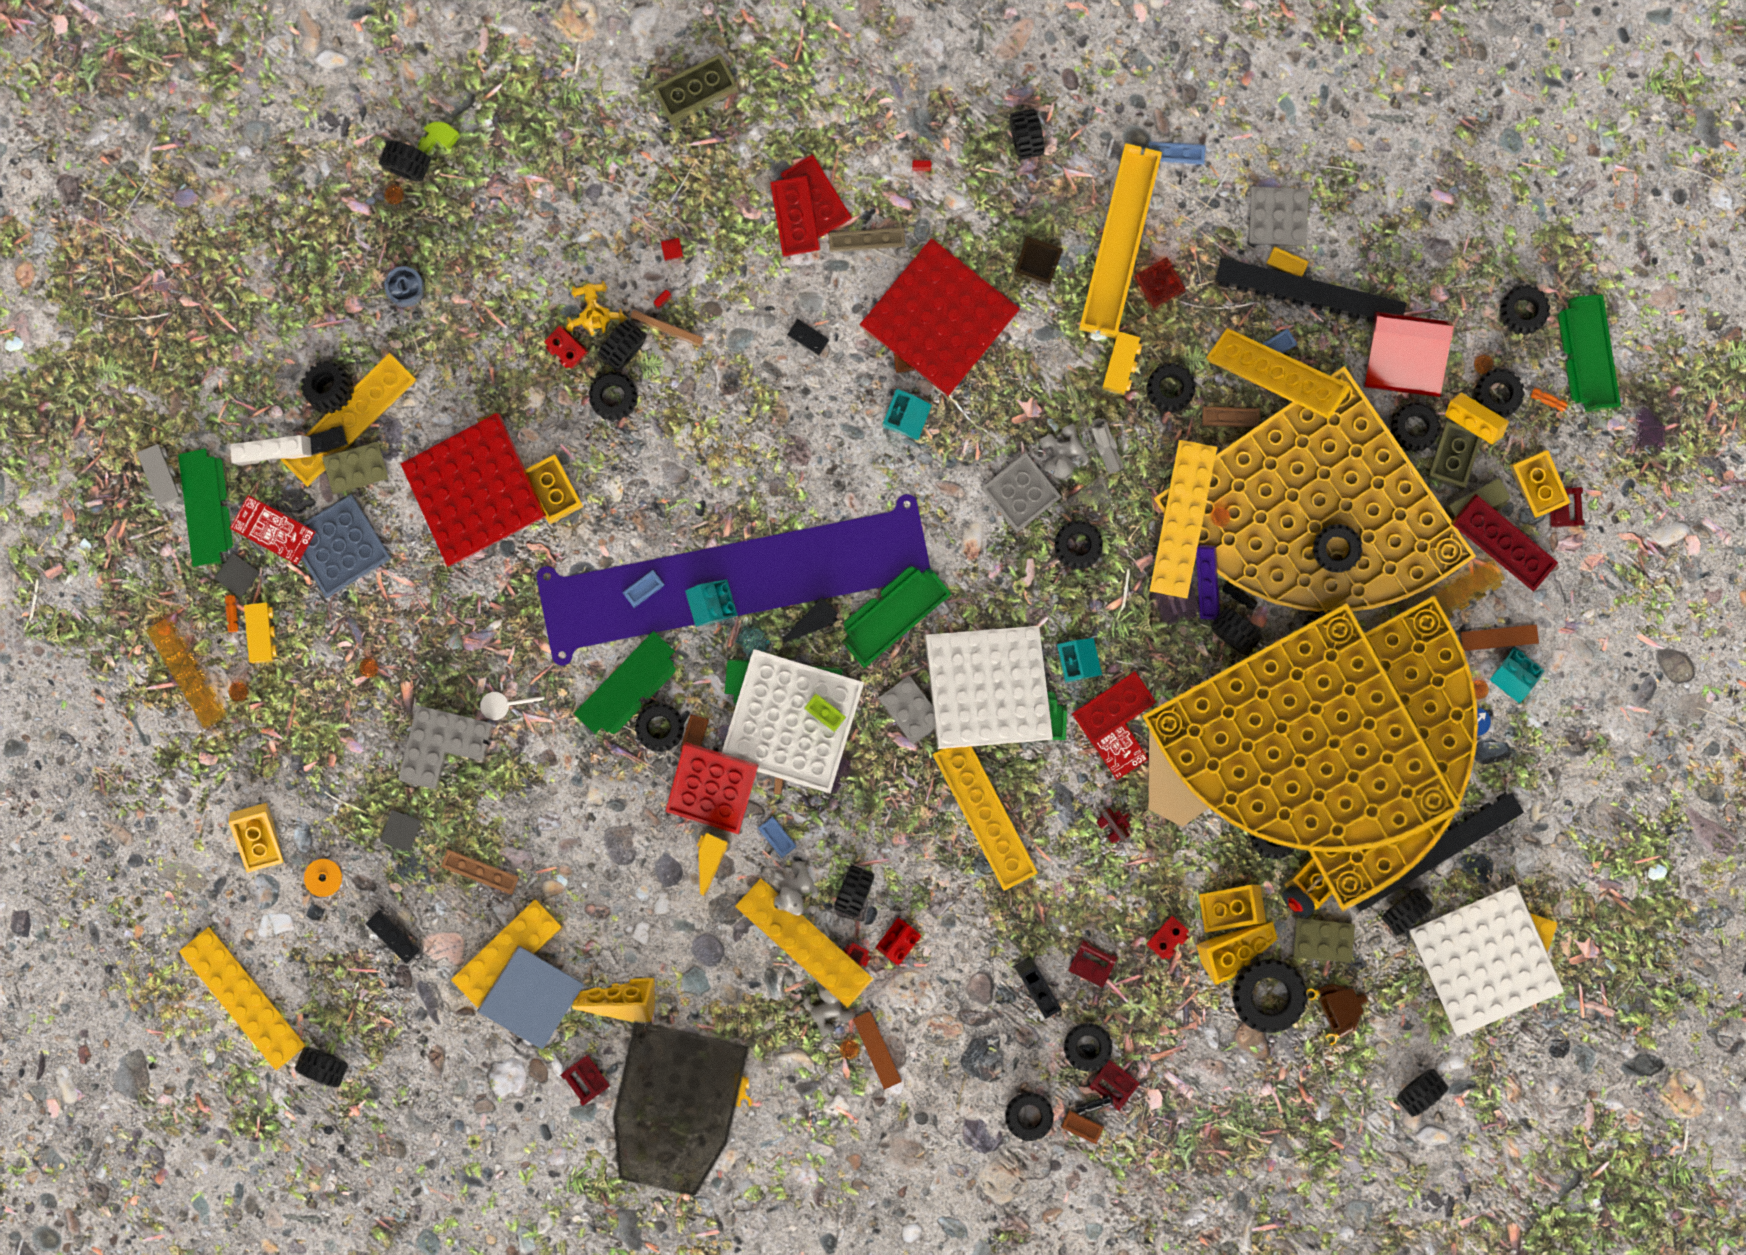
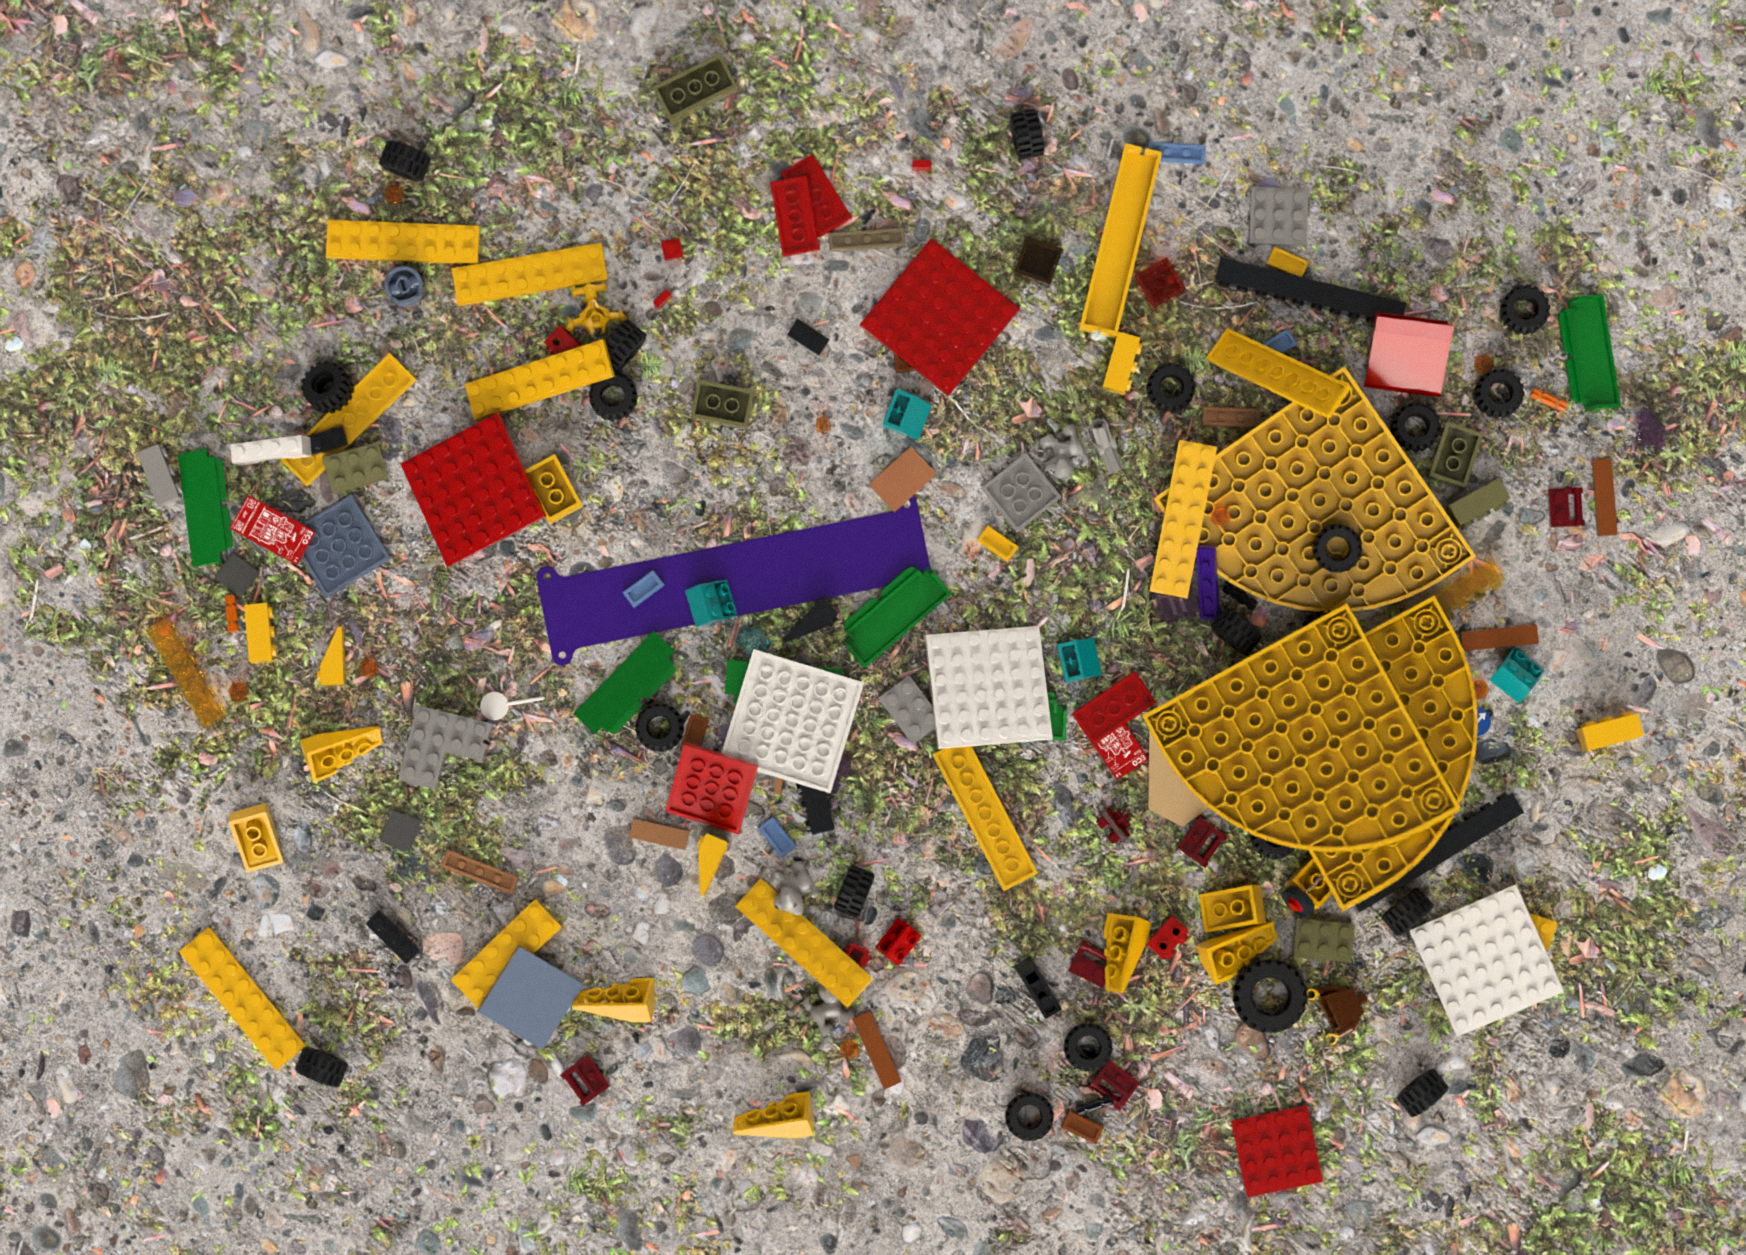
light orange plate [304,859,343,897] -> none
lime brick [417,122,460,154] -> none
clear smoke windscreen [613,1021,750,1196] -> none
medium nougat tile [630,310,704,347] -> none
yellow plate [736,1073,752,1107] -> none
lime plate [804,694,846,733] -> none
black tyre [1054,520,1103,570] -> none
yellow brick [1445,393,1509,444] -> none
dark red plate [1451,494,1558,592] -> none
yellow slope [1509,450,1571,518] -> none
none -> yellow wedge [300,726,383,782]
none -> yellow slope [317,626,346,686]
none -> yellow plate [326,220,480,264]
none -> yellow plate [451,243,608,307]
none -> yellow plate [465,339,615,421]
none -> medium nougat tile [629,819,690,850]
none -> olive brick [691,379,755,431]
none -> yellow wedge [733,1091,815,1138]
none -> black brick [796,783,835,835]
none -> clear orange plate [816,415,831,435]
none -> nougat tile [869,446,937,513]
none -> yellow tile [976,525,1019,563]
none -> yellow wedge [1103,913,1152,993]
none -> dark red plate [1177,817,1227,868]
none -> red plate [1230,1105,1323,1198]
none -> yellow brick [1576,711,1644,752]
none -> dark orange tile [1592,459,1618,537]

